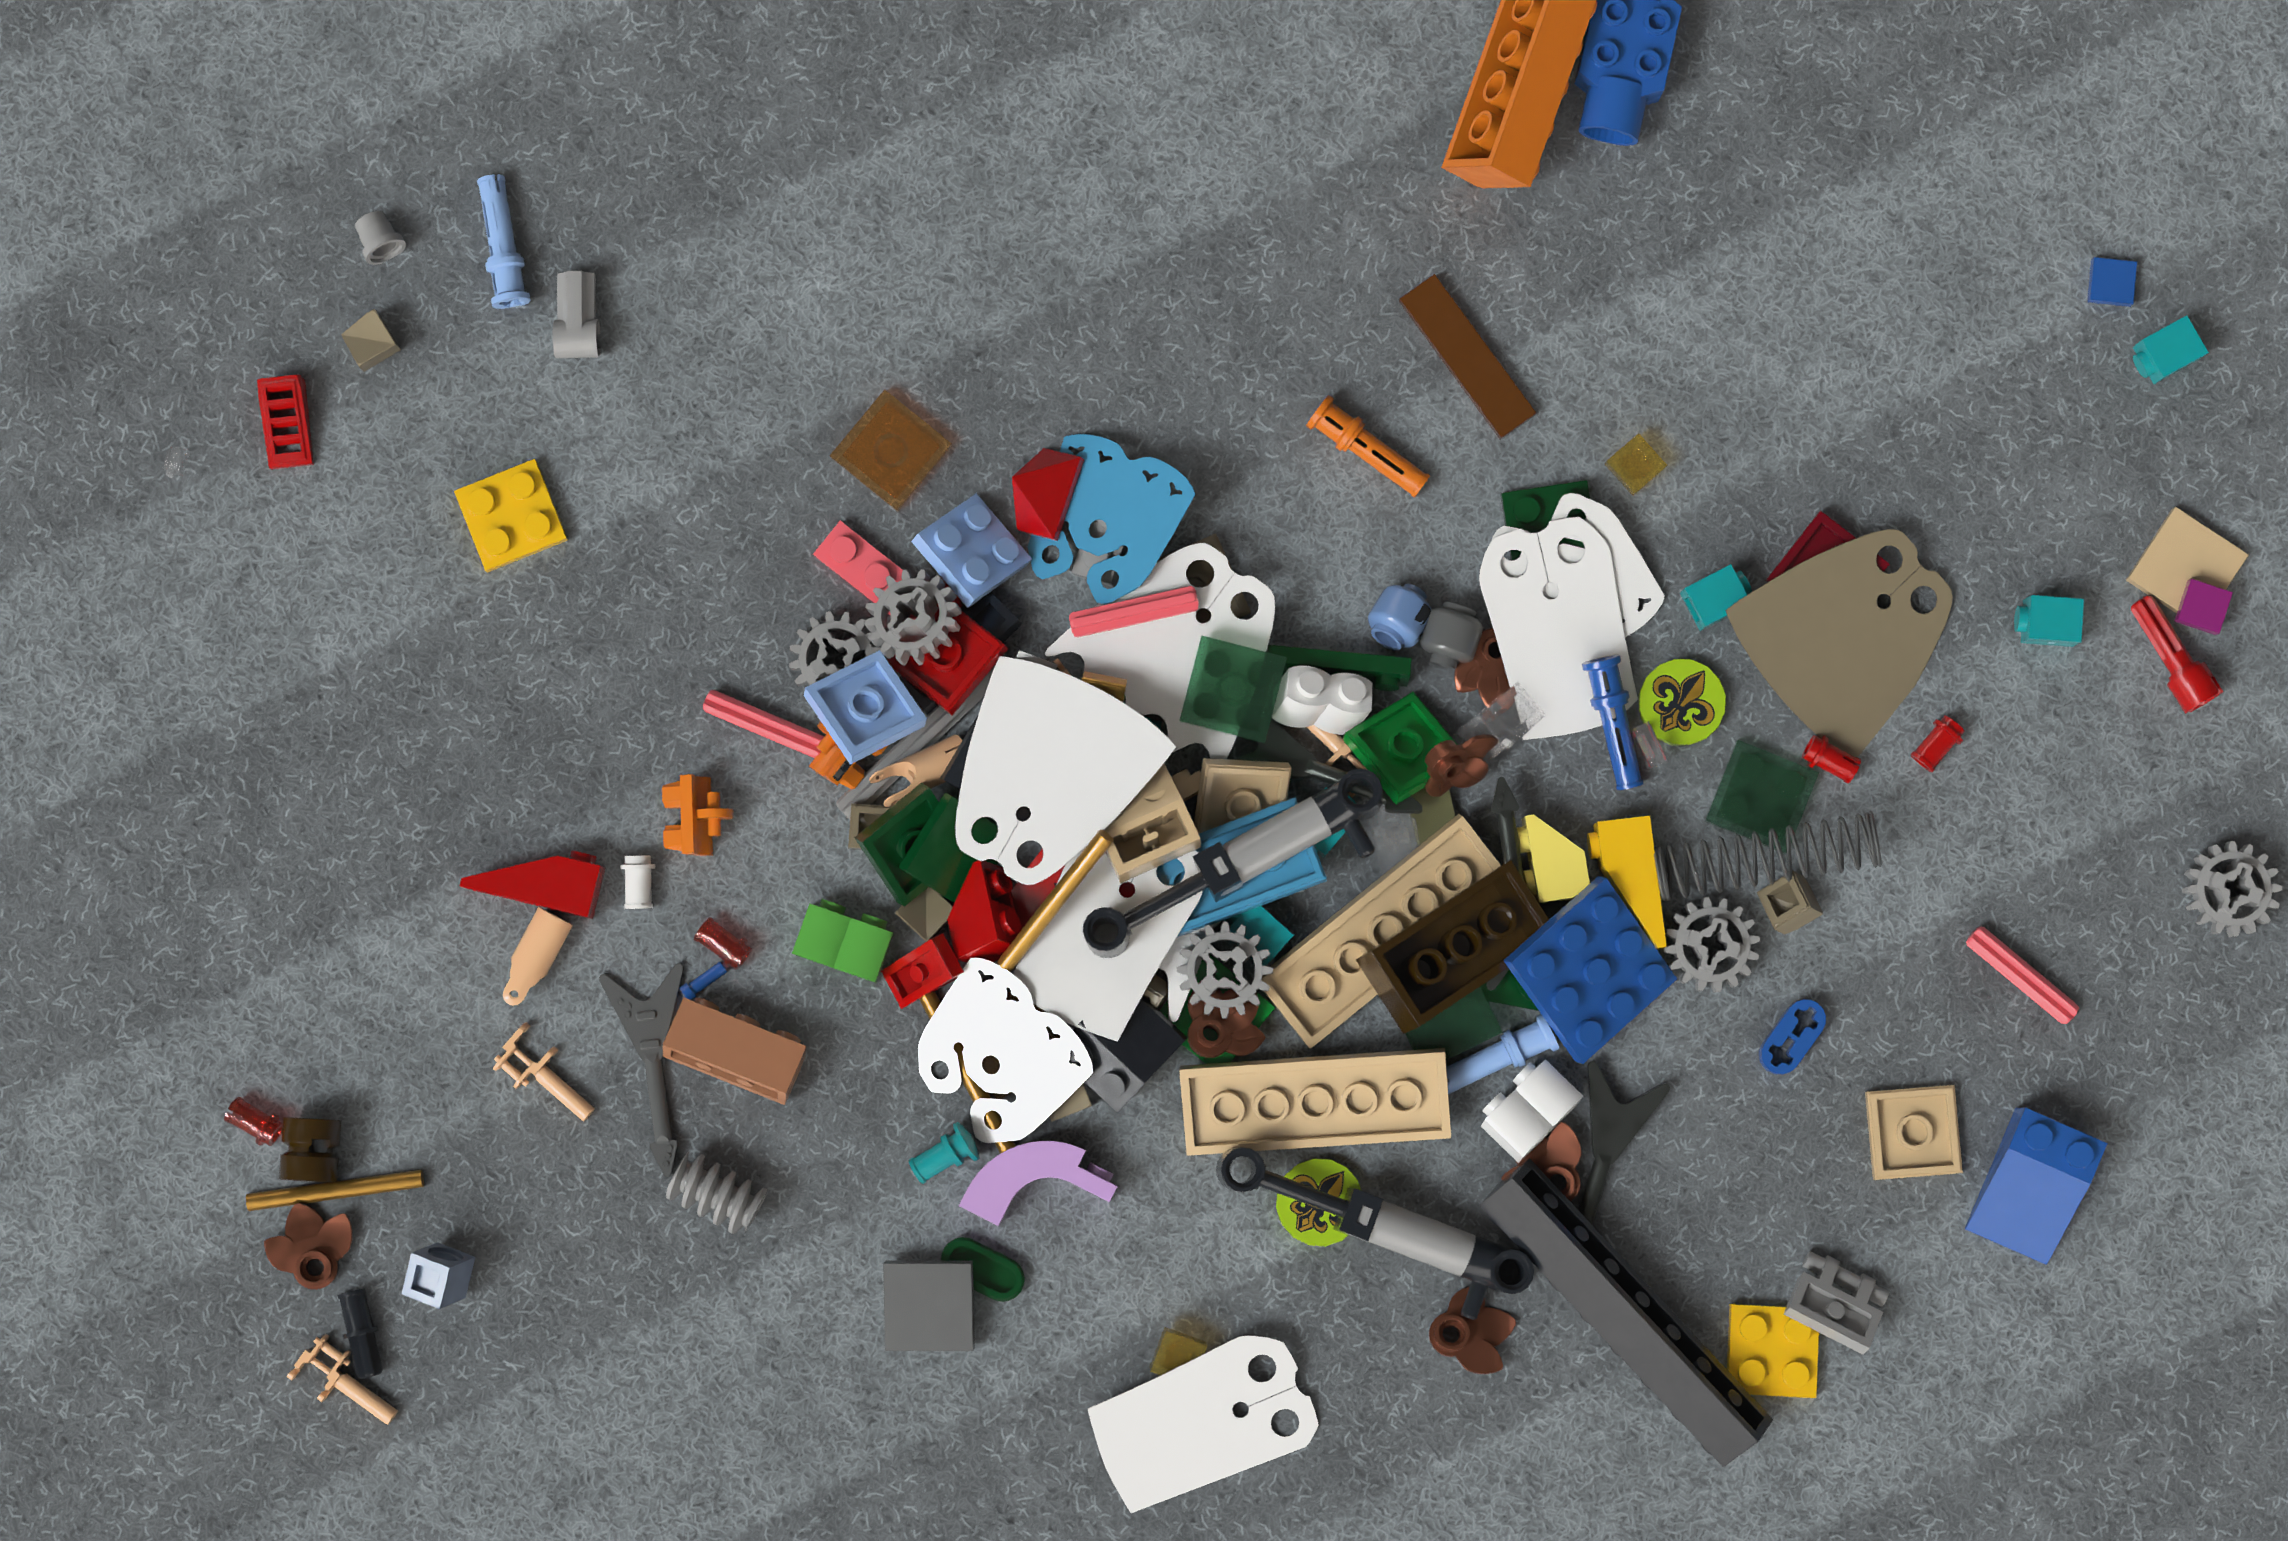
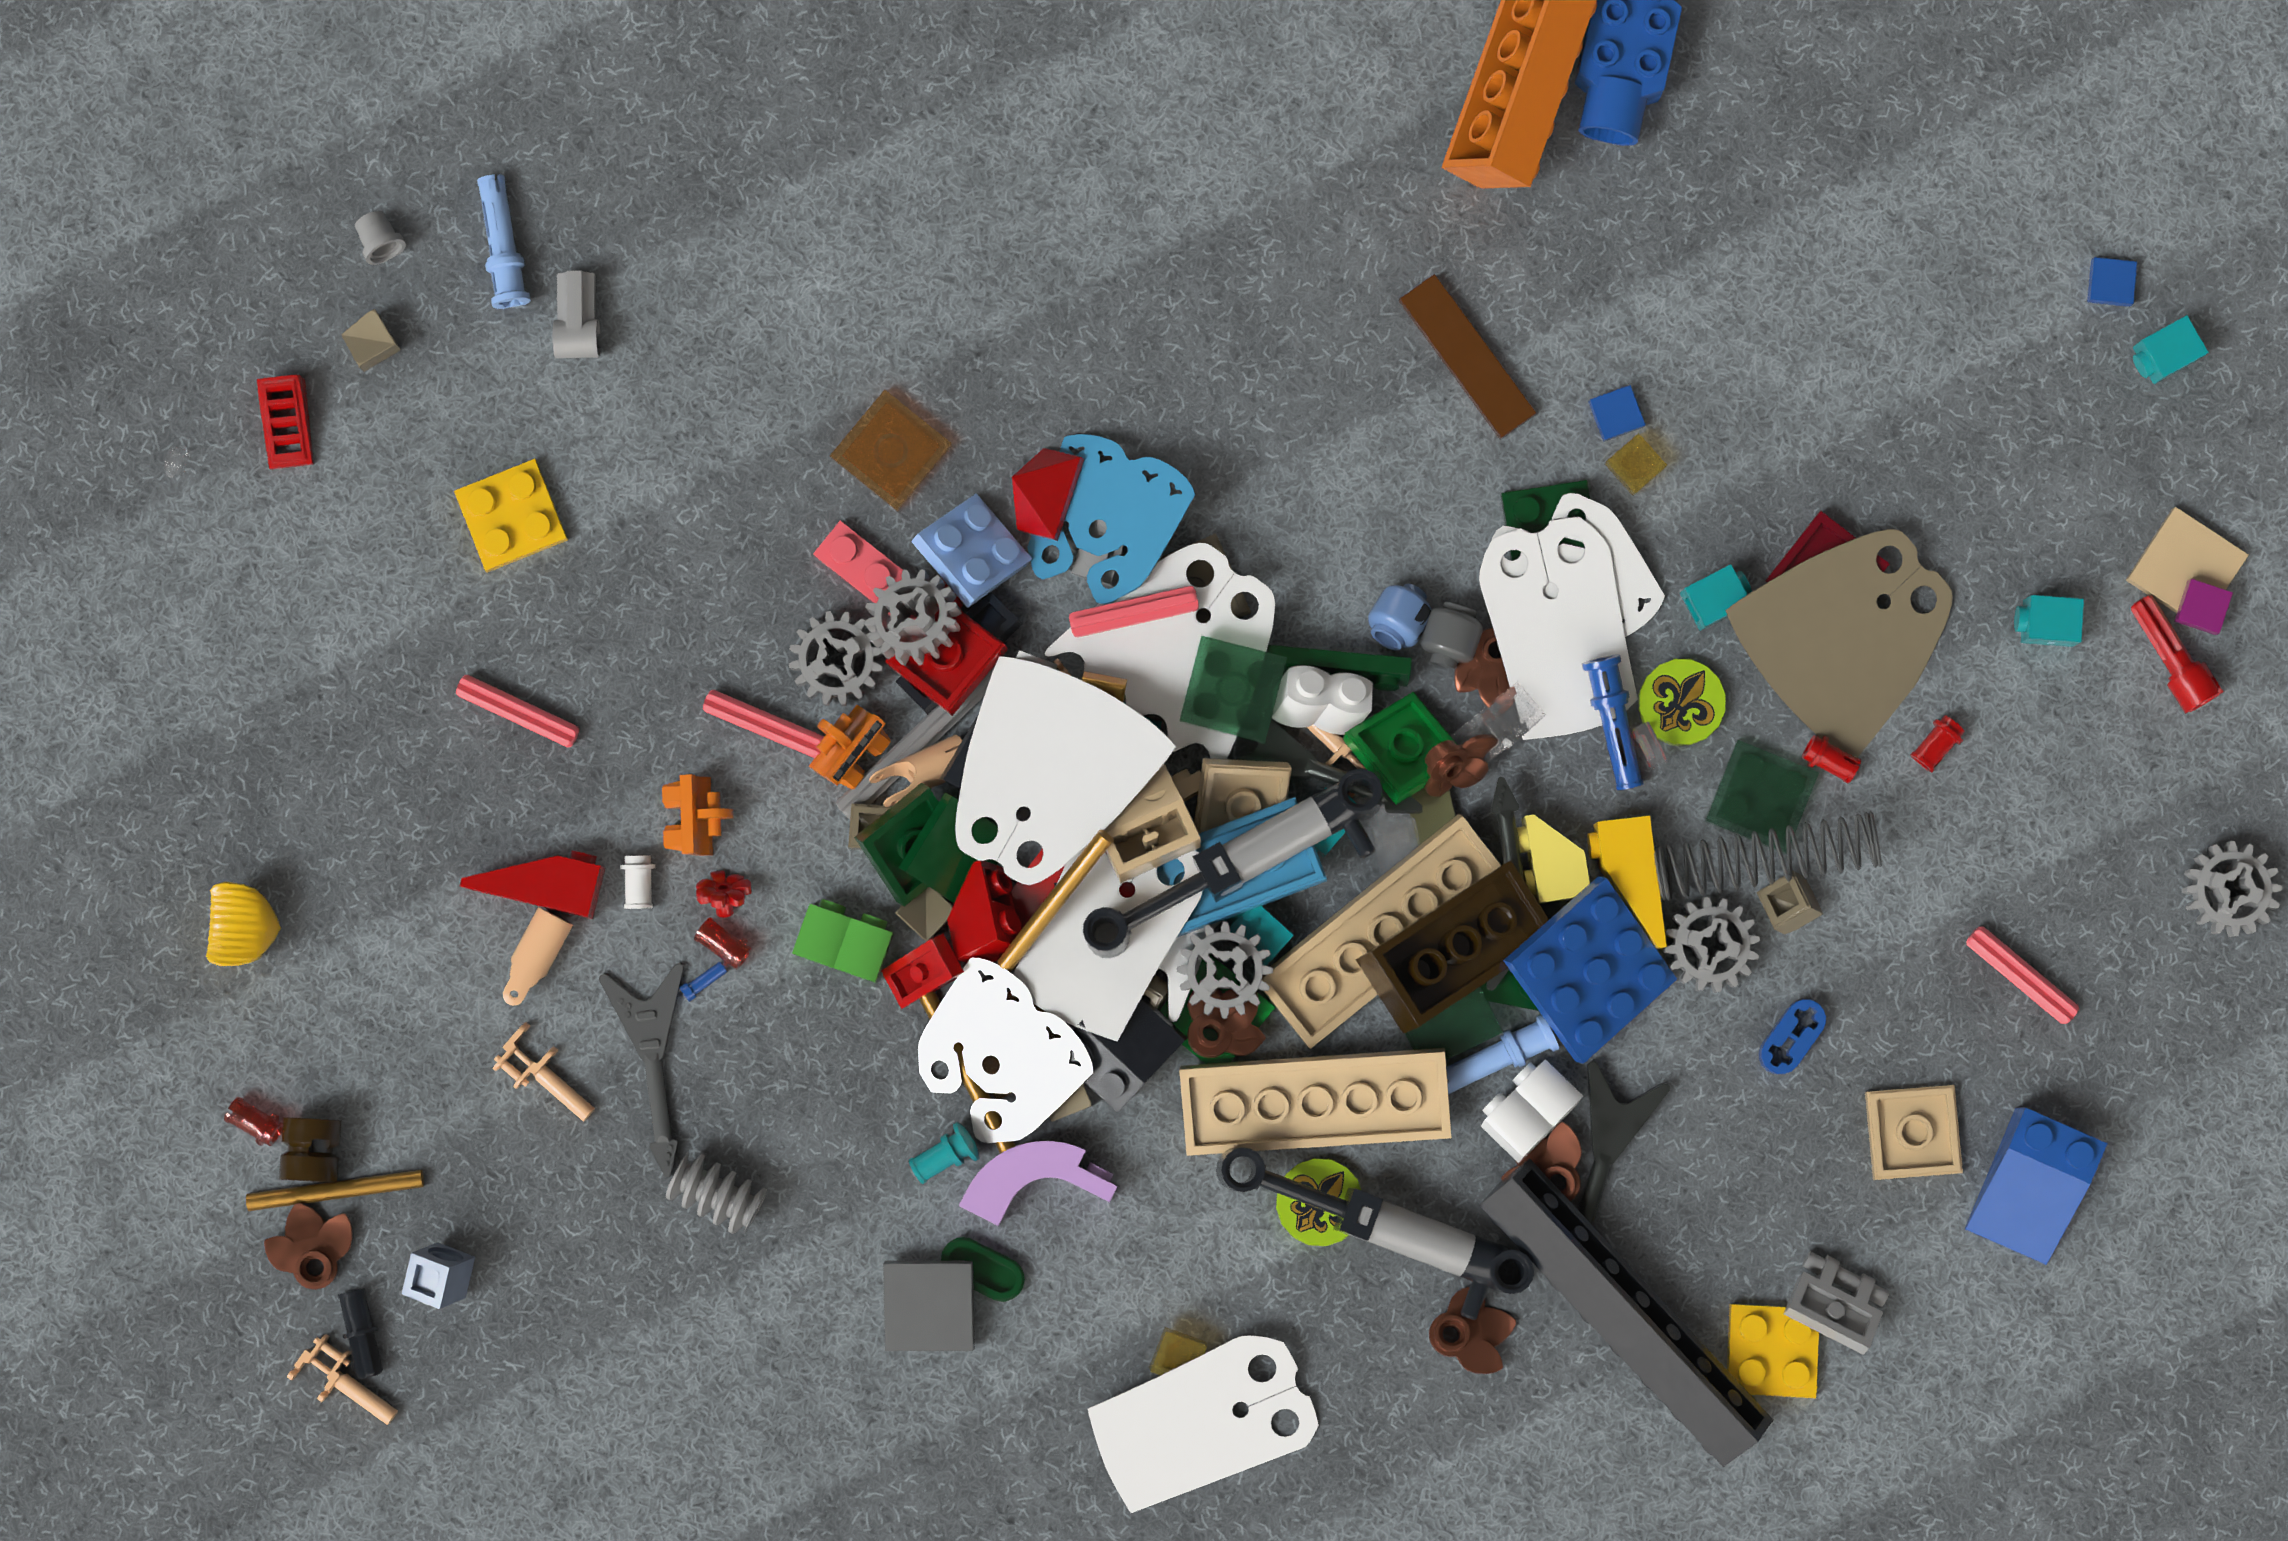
nougat brick [663,997,806,1105] -> none
light blue plate [804,650,927,765] -> none
orange pin [1306,394,1430,498] -> none
none -> yellow hair [206,881,281,966]
none -> coral axle [456,675,579,747]
none -> red plant [696,870,752,918]
none -> blue tile [1589,385,1645,442]

